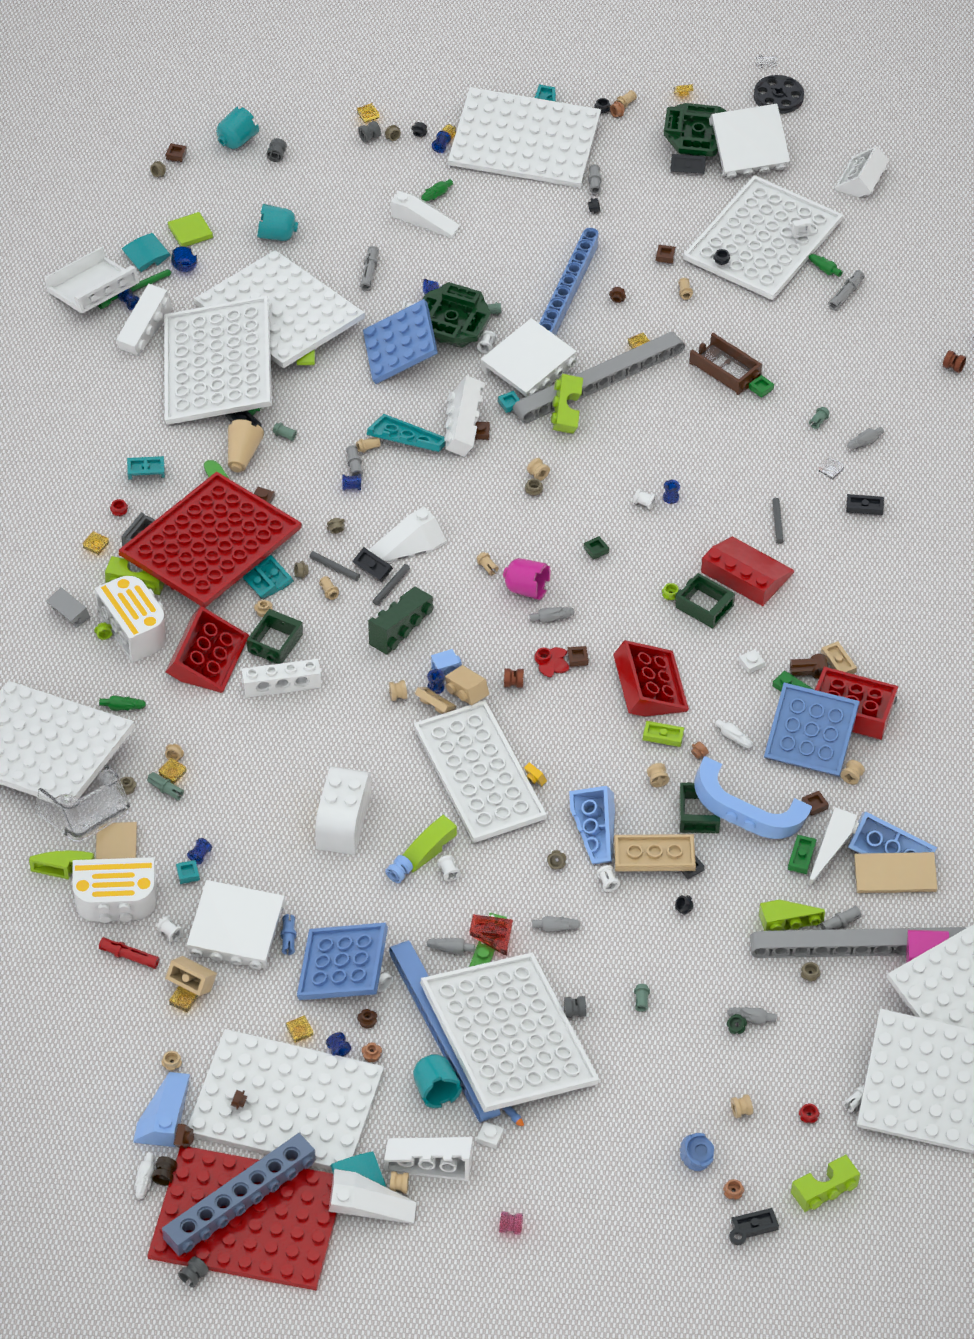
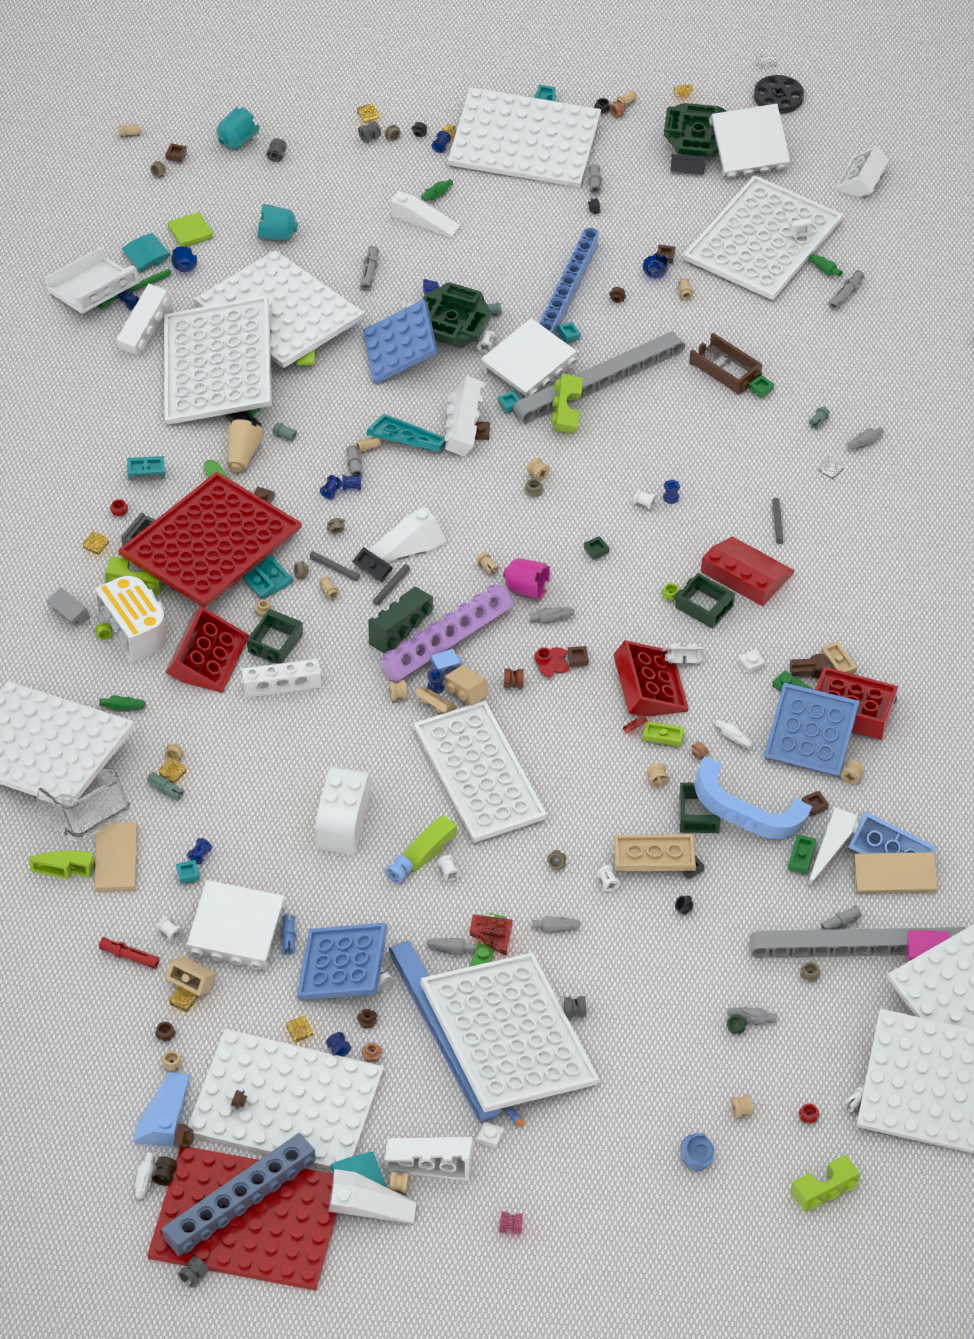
white brick [72,857,157,923] -> none
dark tan plate [117,777,137,795] -> none
teal cylinder [413,1054,462,1108] -> none
yellow plate [524,762,547,786] -> none
light blue wedge [569,786,615,865] -> none
clear yellow plate [628,333,650,349] -> none
sand green pin [634,984,650,1012] -> none
black plate [713,249,730,265] -> none
nougat plate [723,1179,744,1200] -> none
black hinge [729,1208,779,1245] -> none
lime slope [759,899,825,931] -> none
black plate [846,494,884,515] -> none
copper wheel [943,350,966,373] -> none
none -> tan pin [119,124,140,137]
none -> reddish brown plate [155,1022,176,1041]
none -> clear blue bush [320,475,342,499]
none -> lavender brick [379,584,514,681]
none -> teal plate [556,322,581,342]
none -> clear red tile [623,715,648,734]
none -> clear blue hair [642,253,669,279]
none -> white hinge [662,644,705,664]

